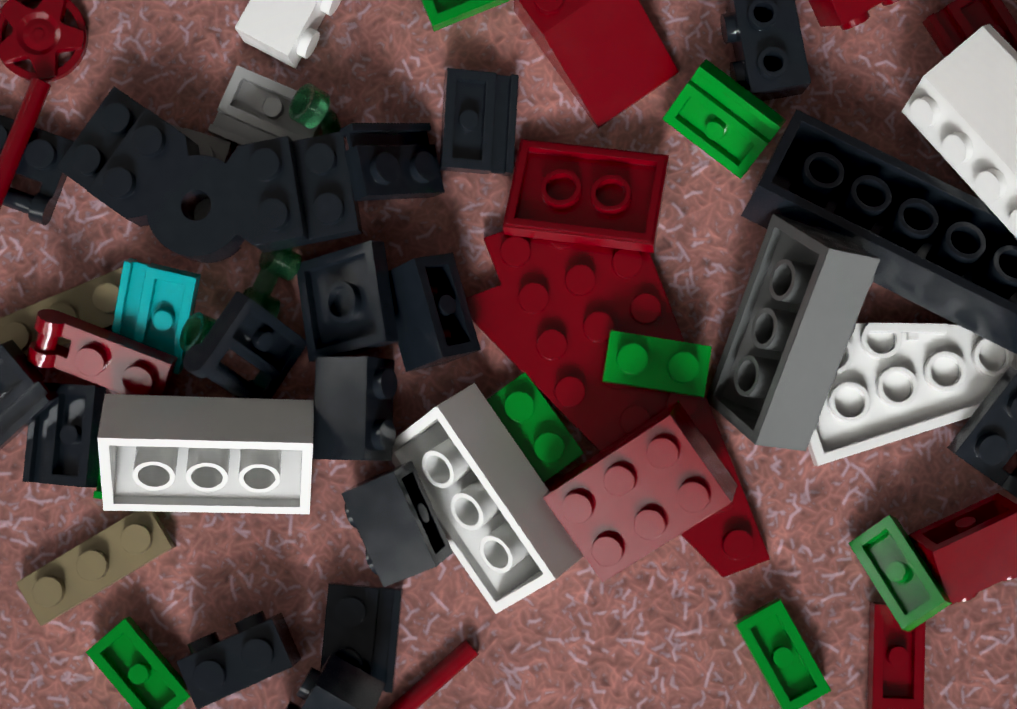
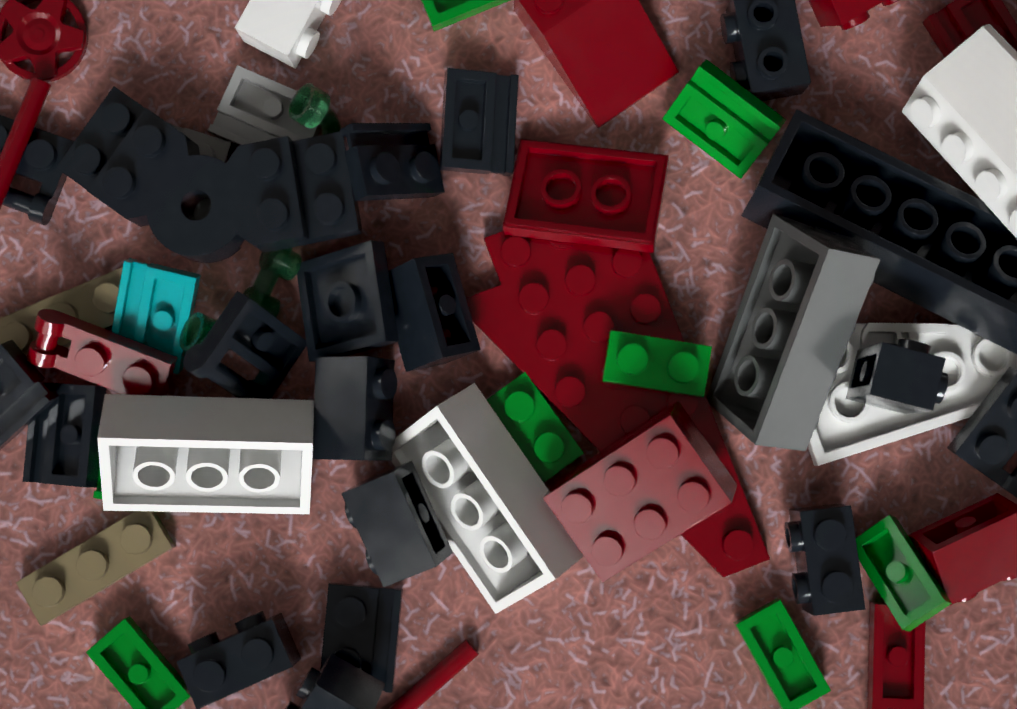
none -> black brick [785,504,866,616]
none -> black brick [846,339,948,414]

